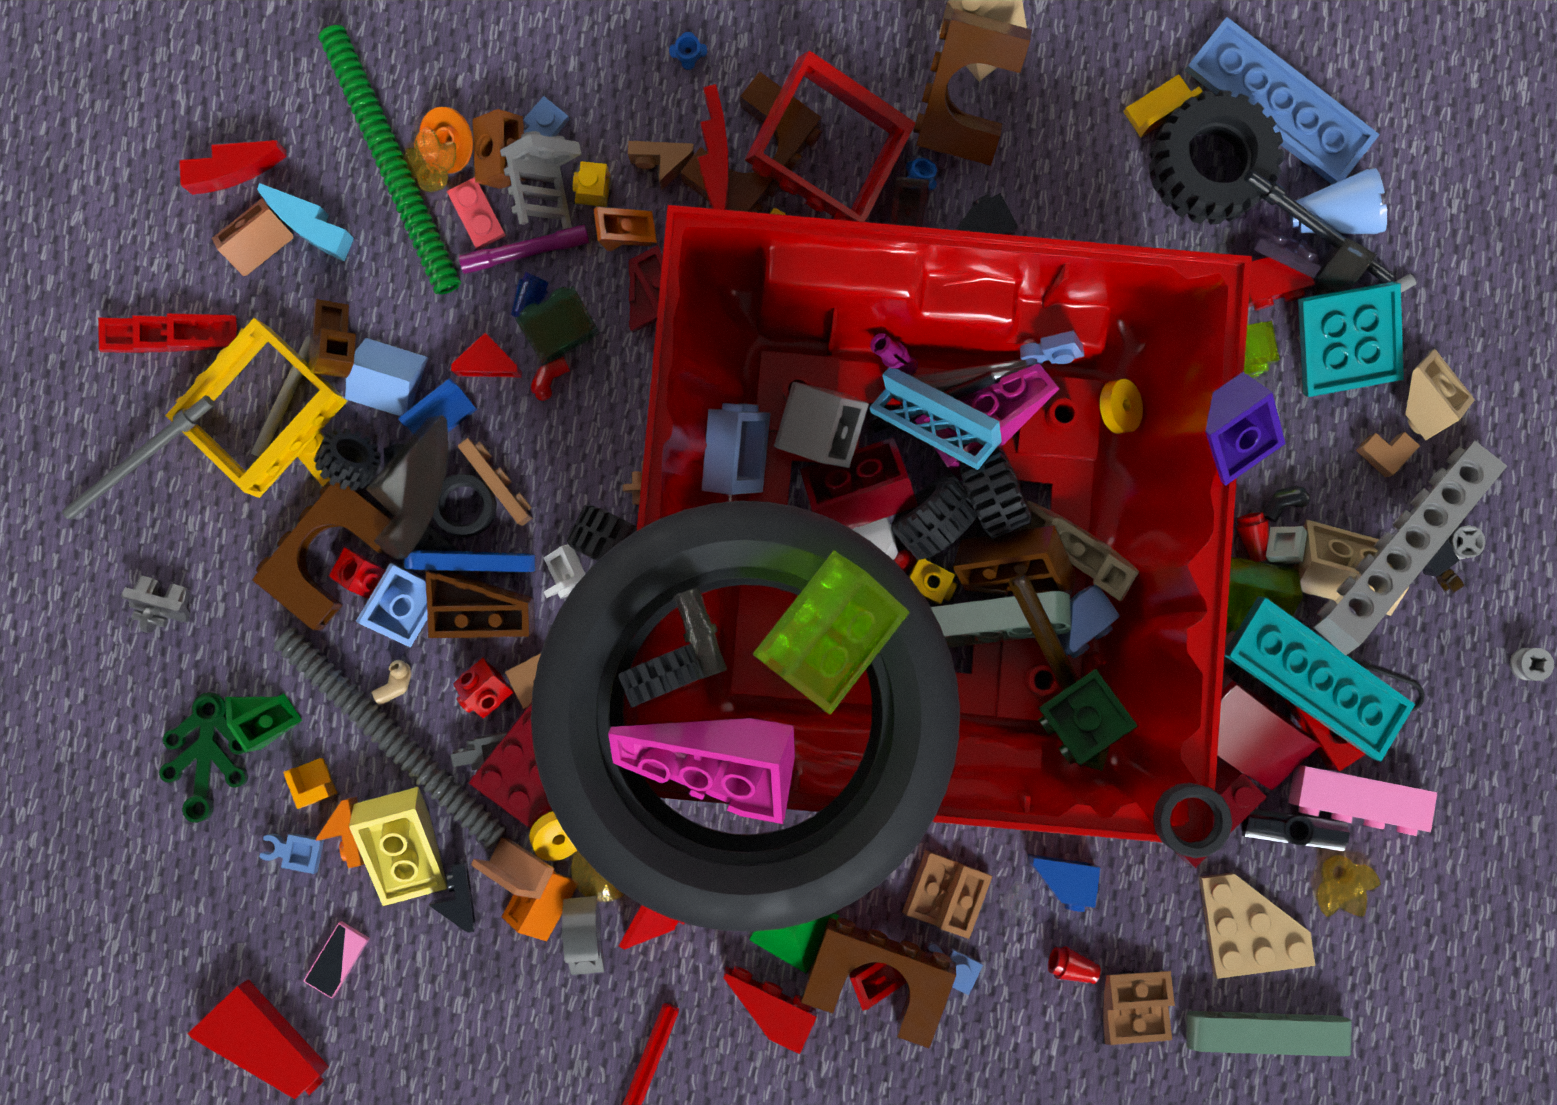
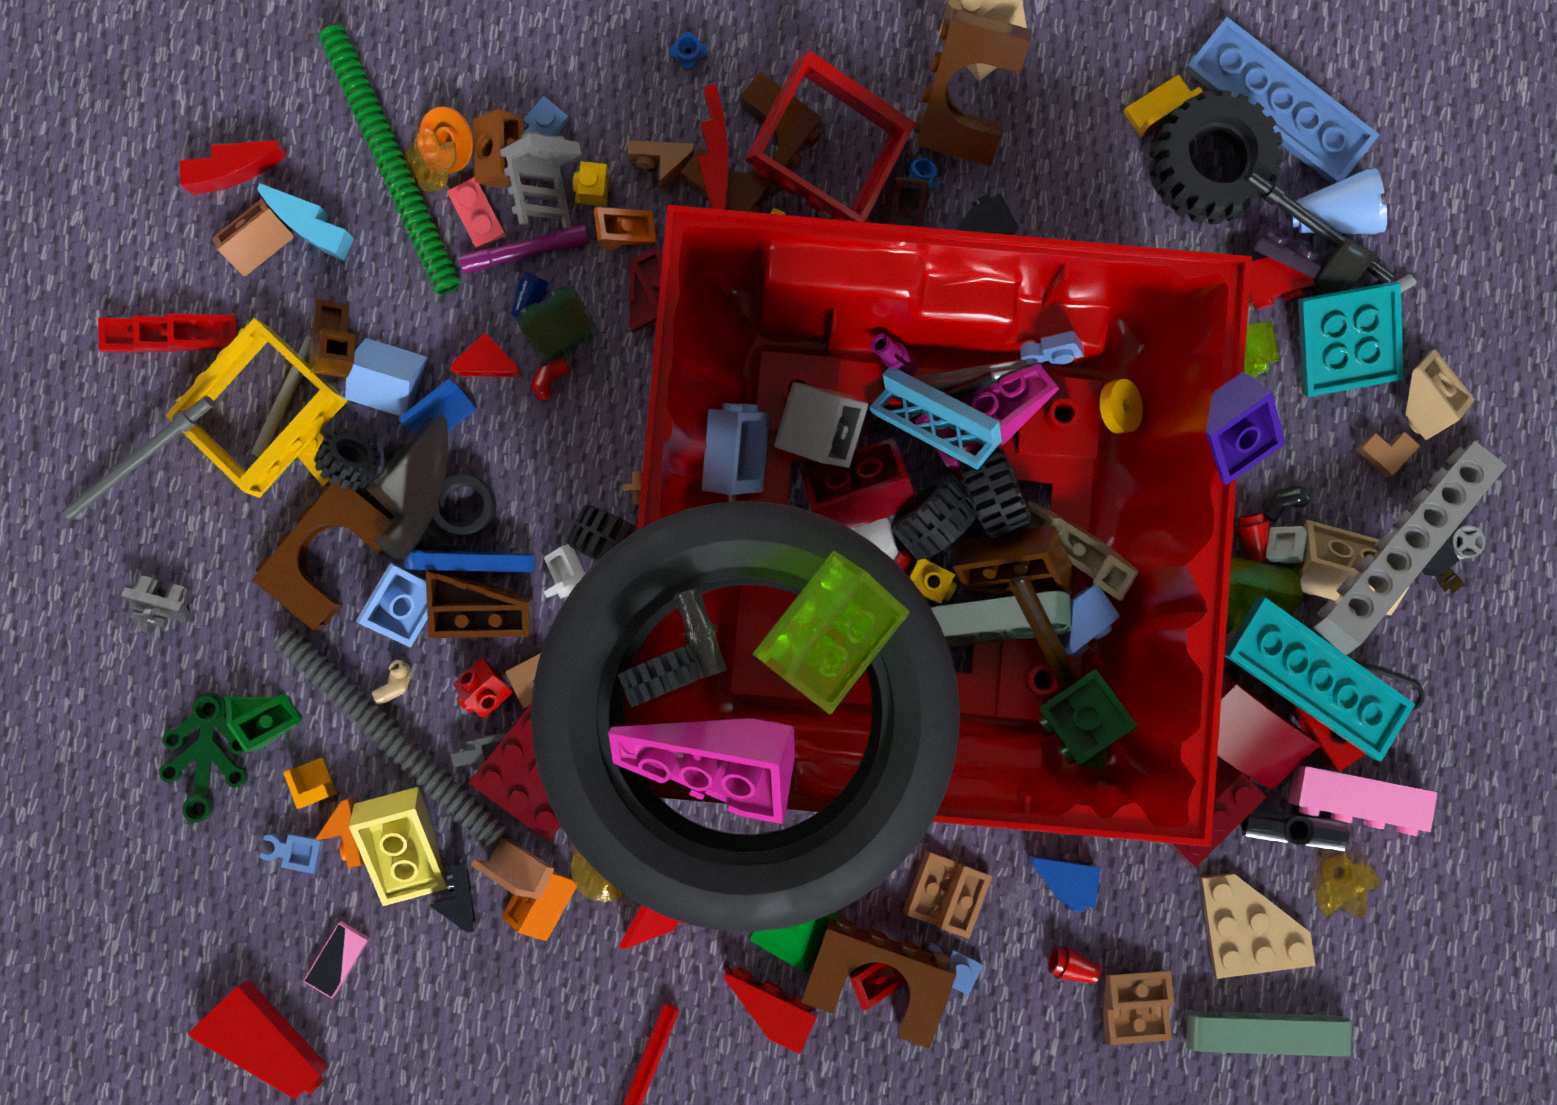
red brick [328,548,386,599] -> none
medium nougat plate [458,438,533,526] -> none
yellow piece [529,811,577,861] -> none
dark grey brick [562,896,605,975] -> none
black tyre [1153,783,1232,858] -> none
light grey wheel [1509,648,1554,681] -> none

